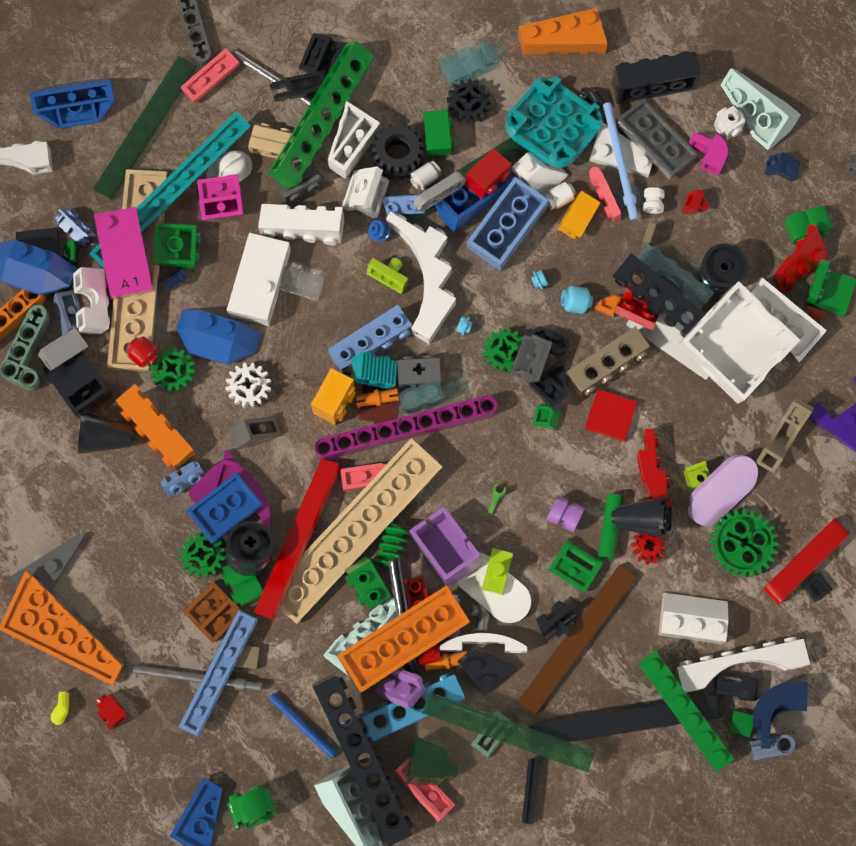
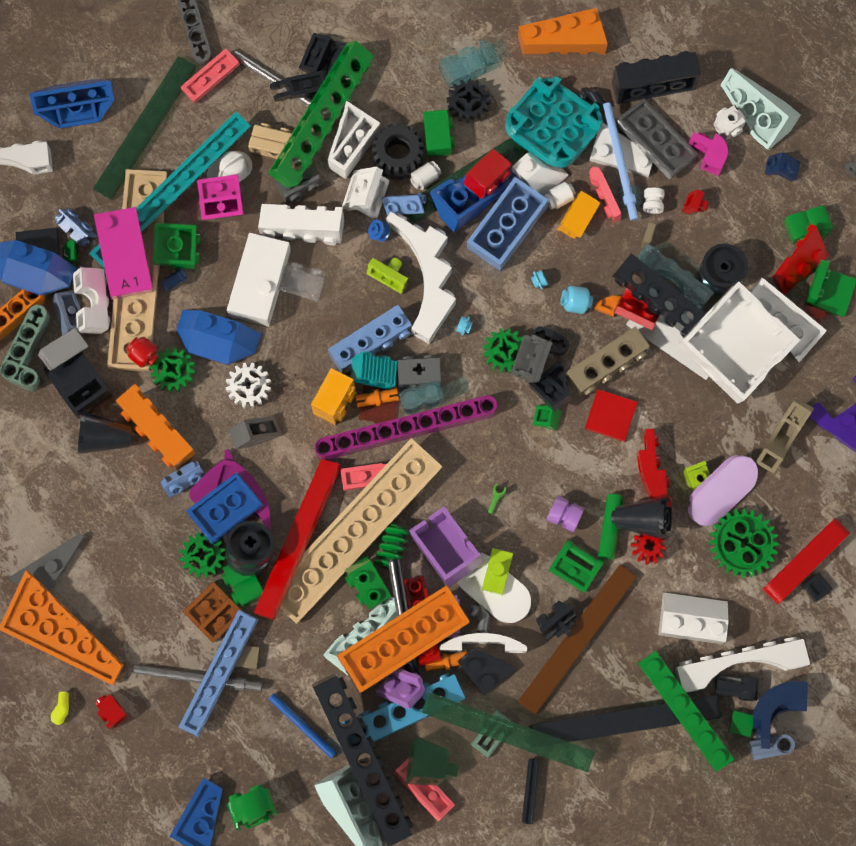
light grey beam [413,171,466,212] -> none

